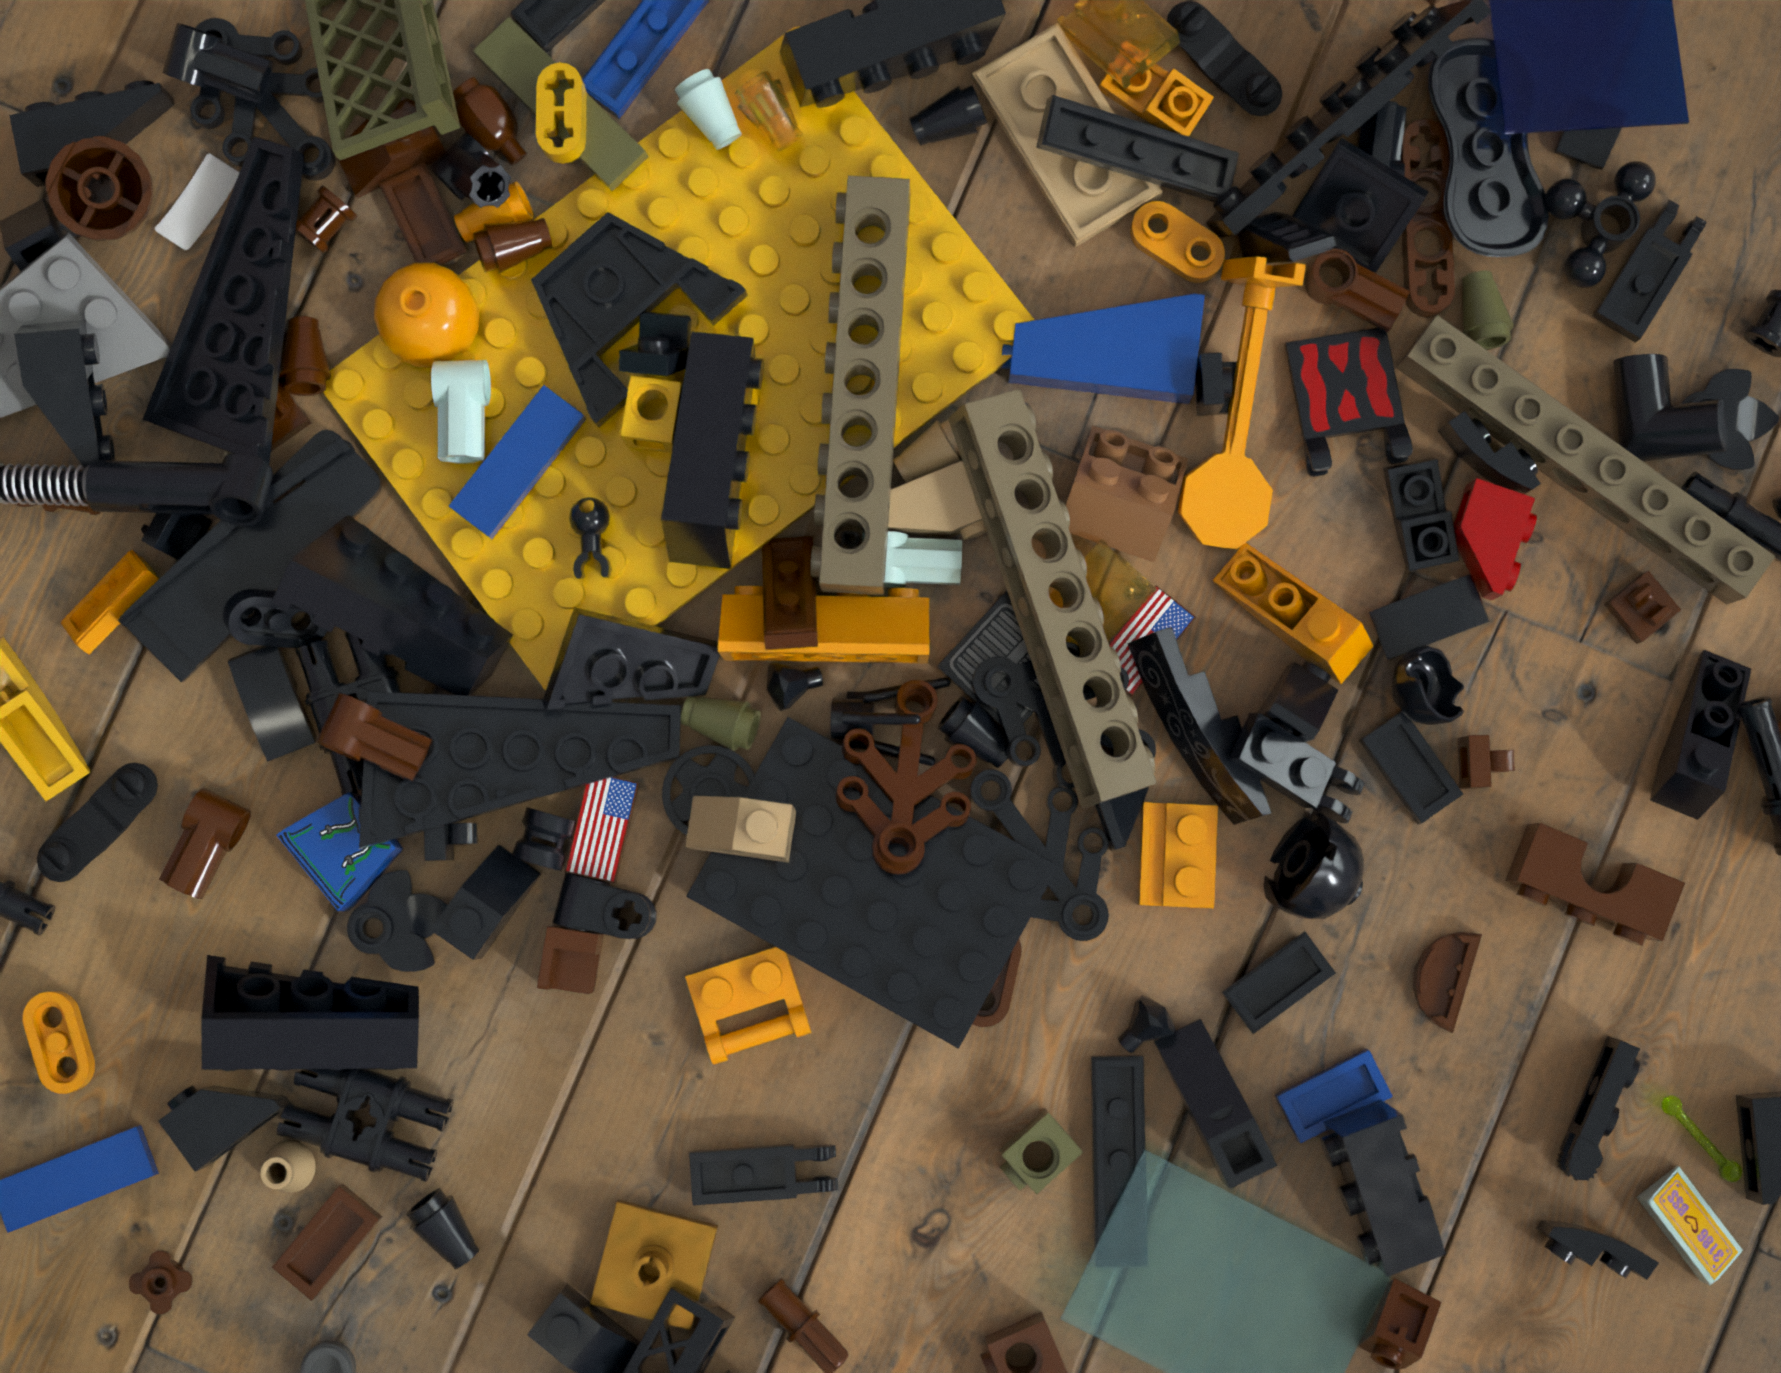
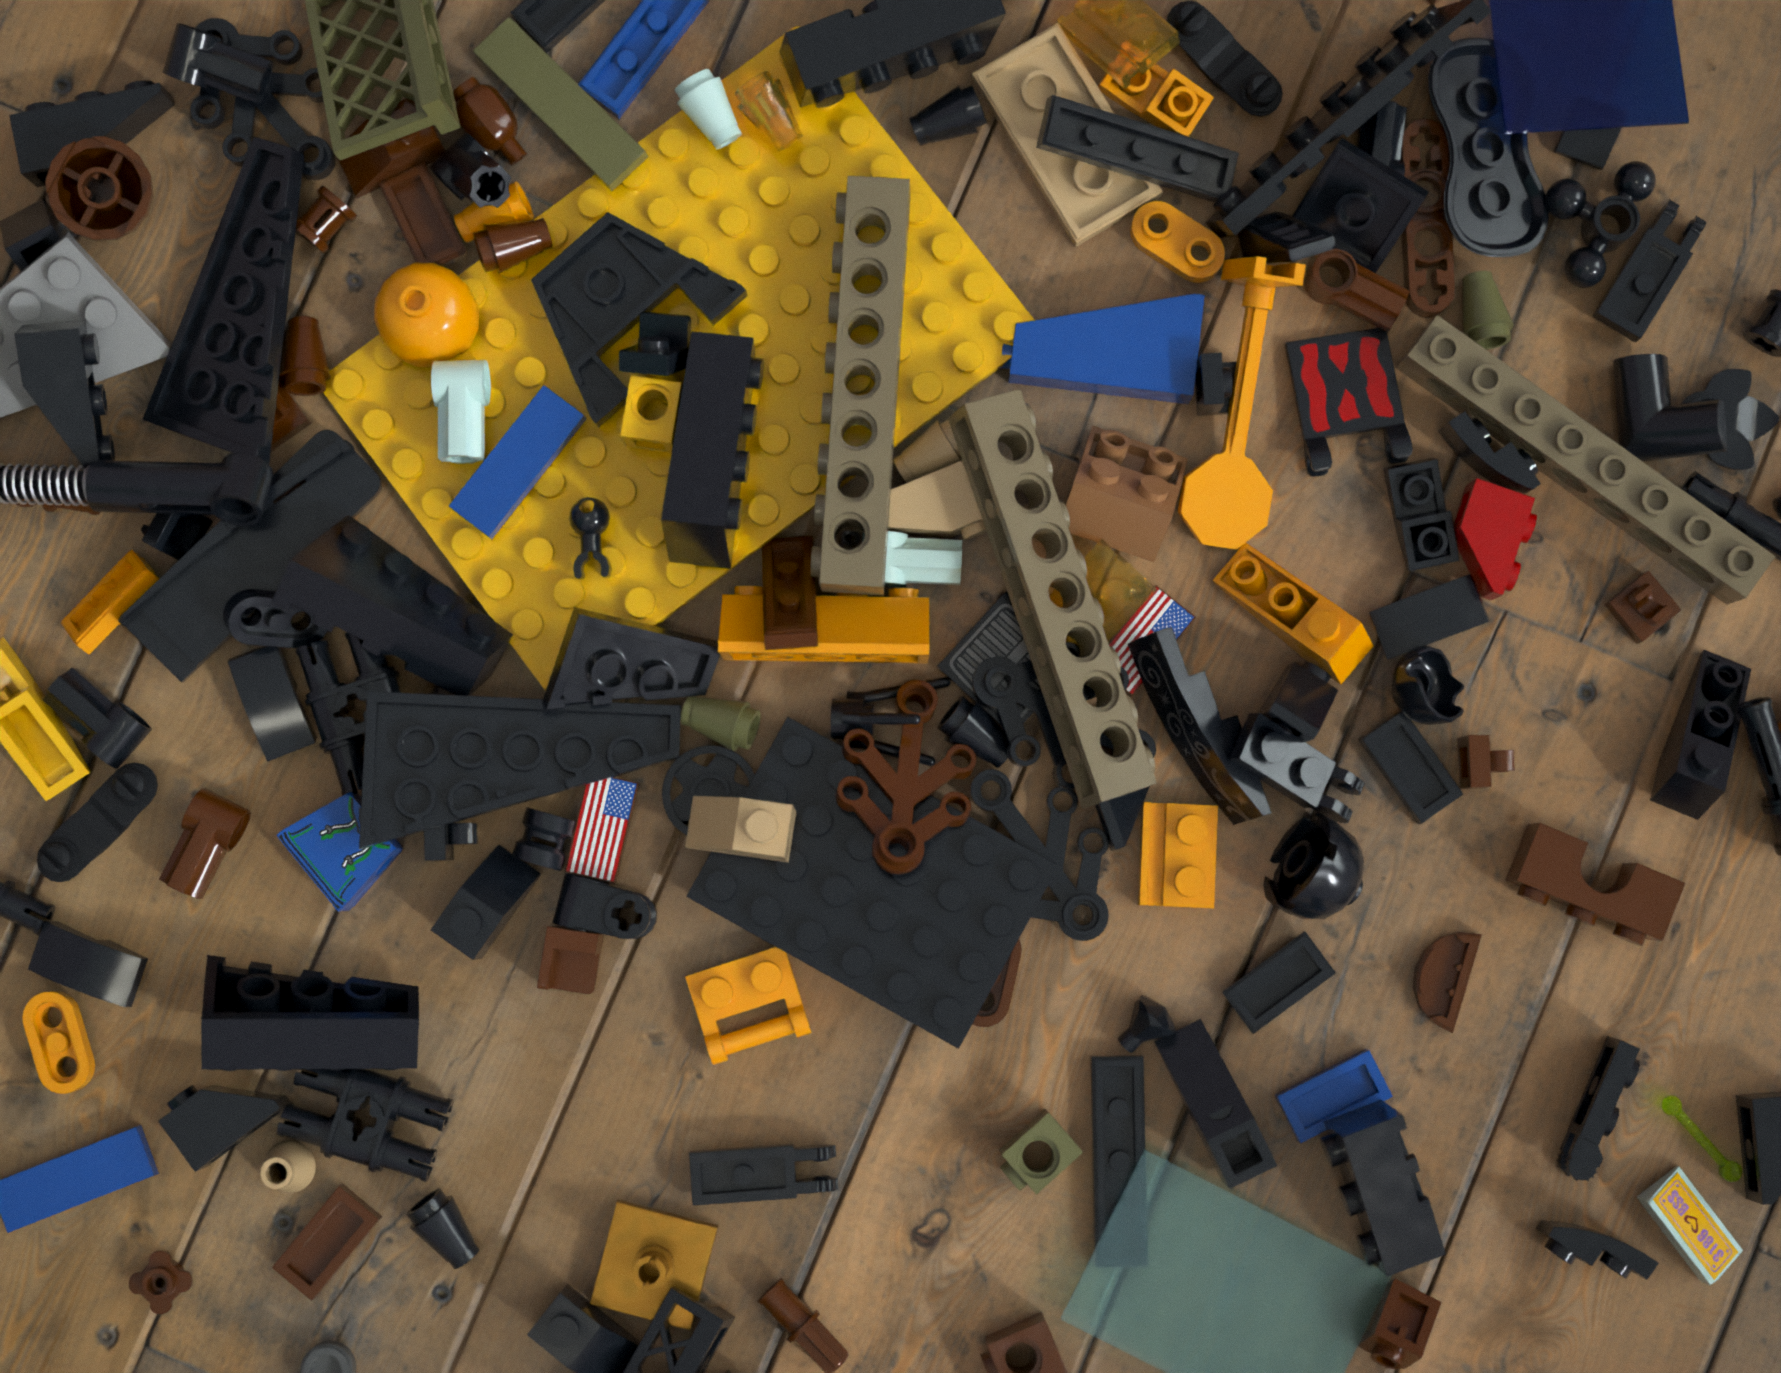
white sticker [155,154,239,250] -> none
reddish brown piece [316,693,432,782] -> none
black plate [347,870,447,972] -> none
yellow beam [536,62,587,164] -> none
black rock [767,663,823,711] -> none
none -> black slope [28,921,148,1007]
none -> black piece [43,667,152,769]

